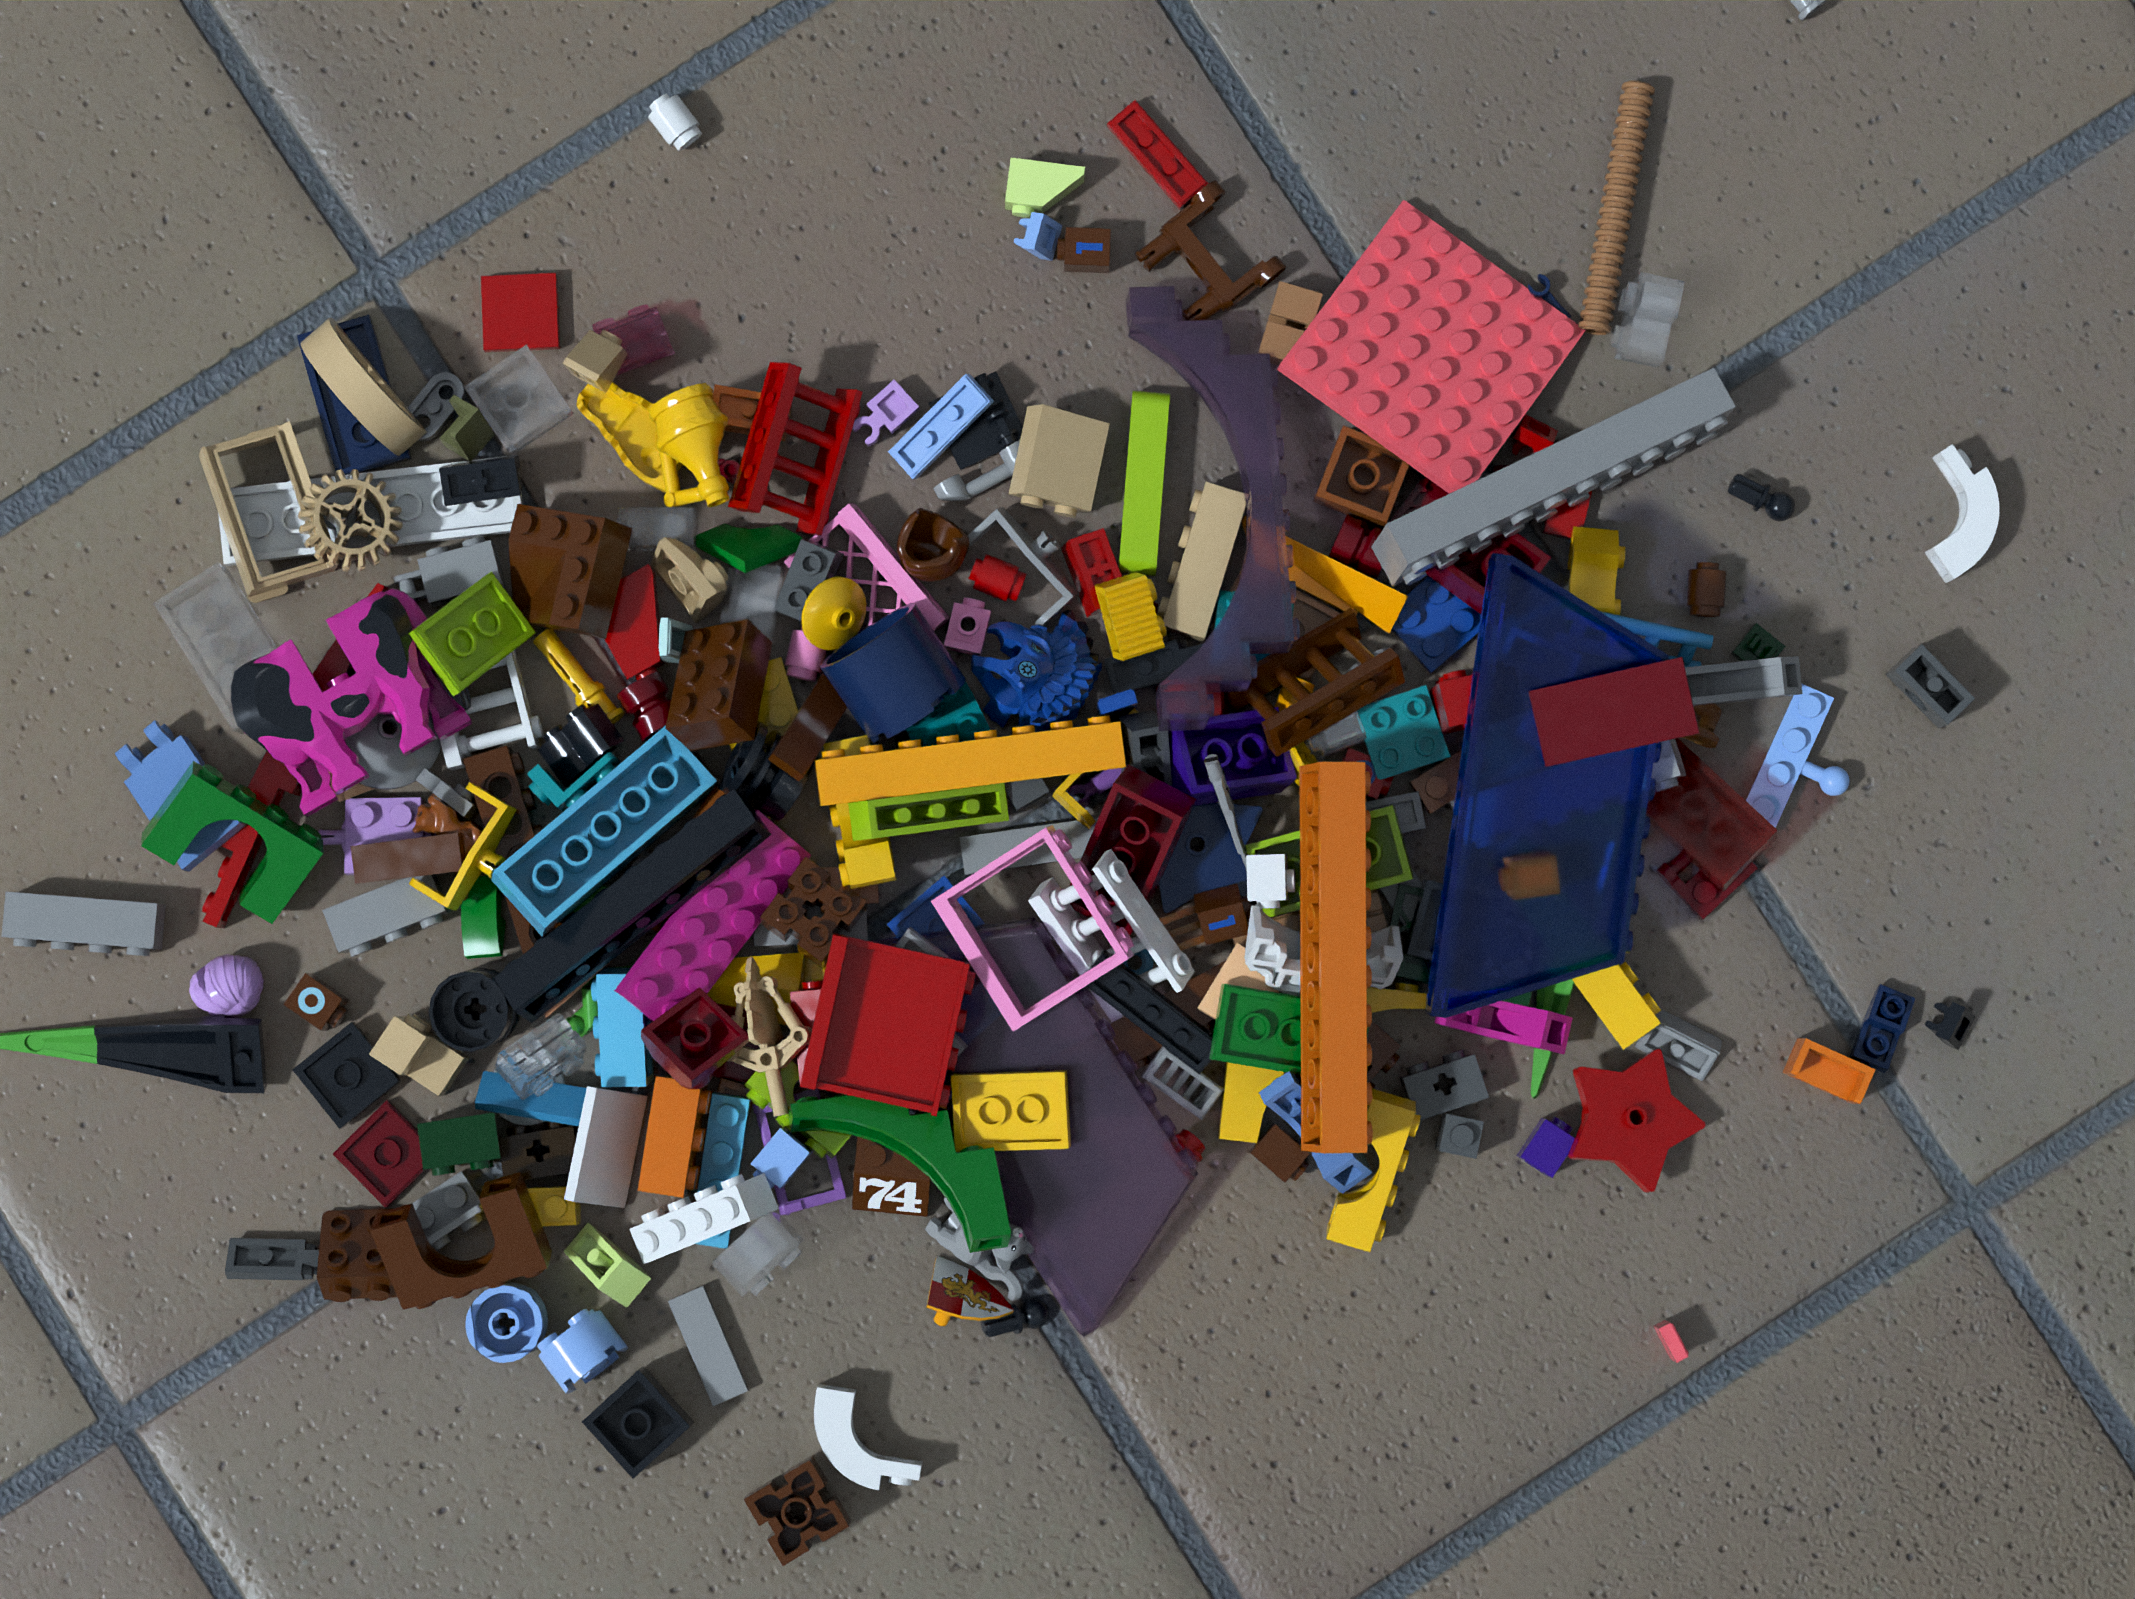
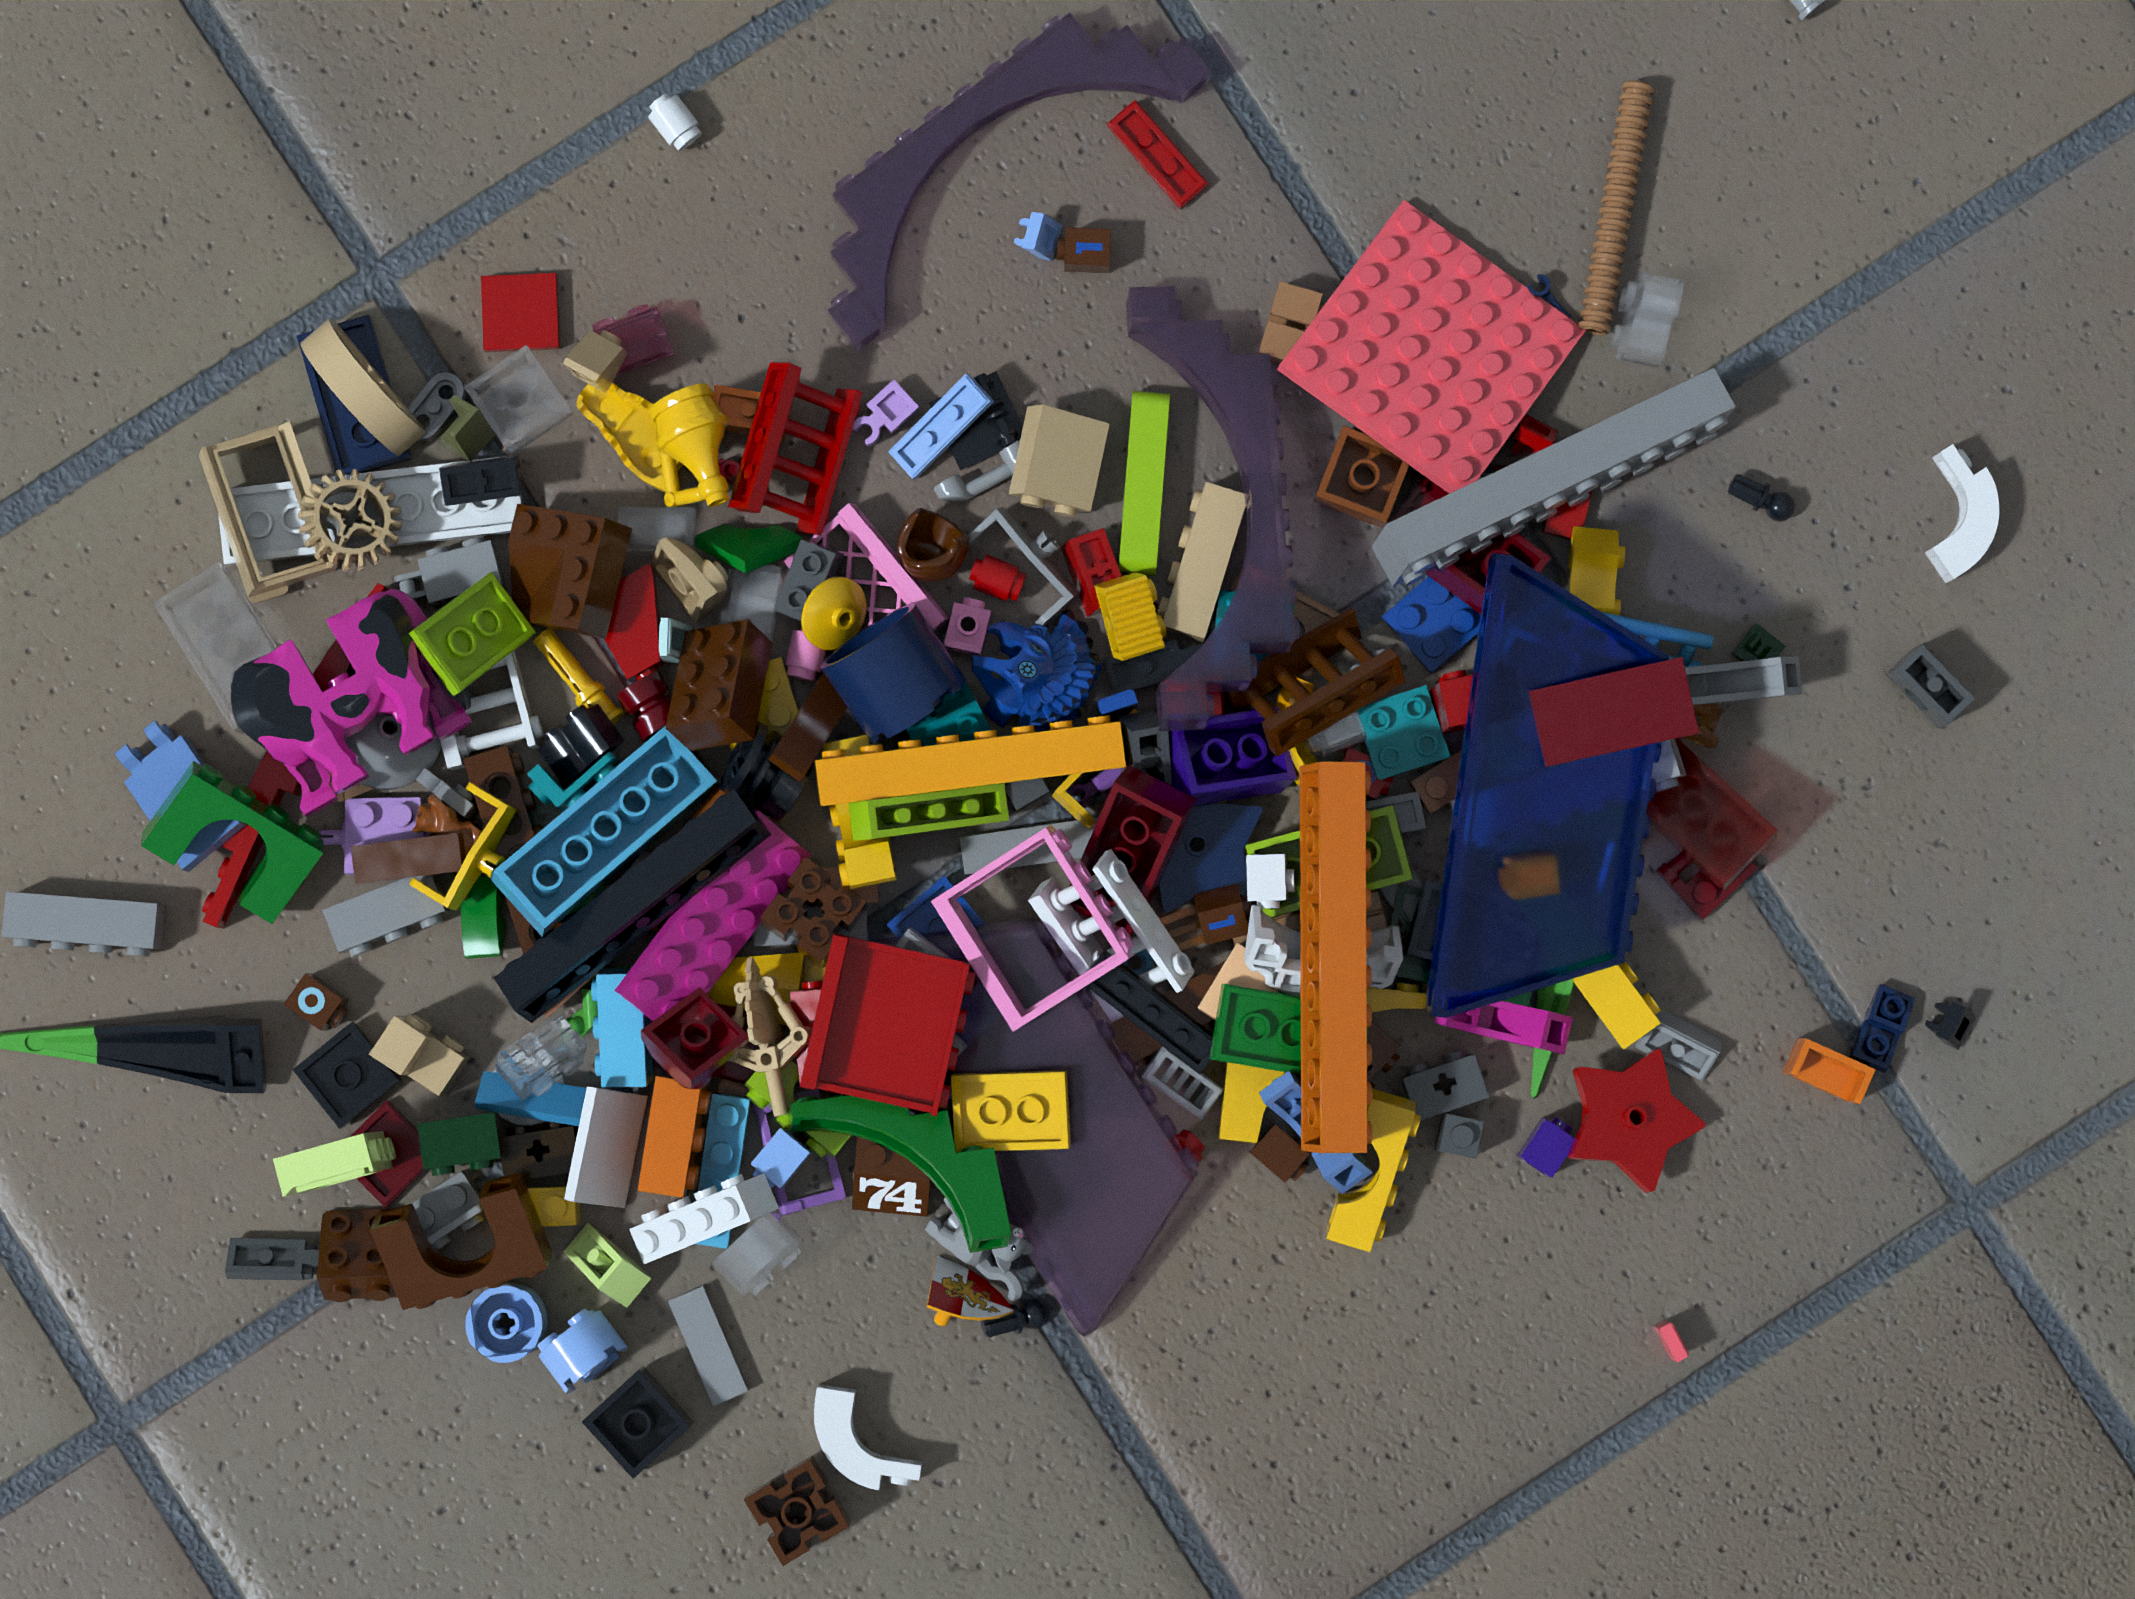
lavender hair [189,954,264,1018] -> none
black wheel [429,967,520,1052] -> none
yellowish green slope [1005,157,1085,218] -> none
reddish brown connector [1135,180,1287,330] -> none
light grey sword [1204,754,1263,911] -> none
light orange wedge [1242,516,1408,633] -> none
dark red wheel [1328,514,1383,579] -> none
reddish brown brick [1687,562,1726,617] -> none
light blue plate [1737,684,1850,836] -> none
none -> yellowish green window [273,1131,396,1197]
none -> clear purple arch [828,12,1212,352]

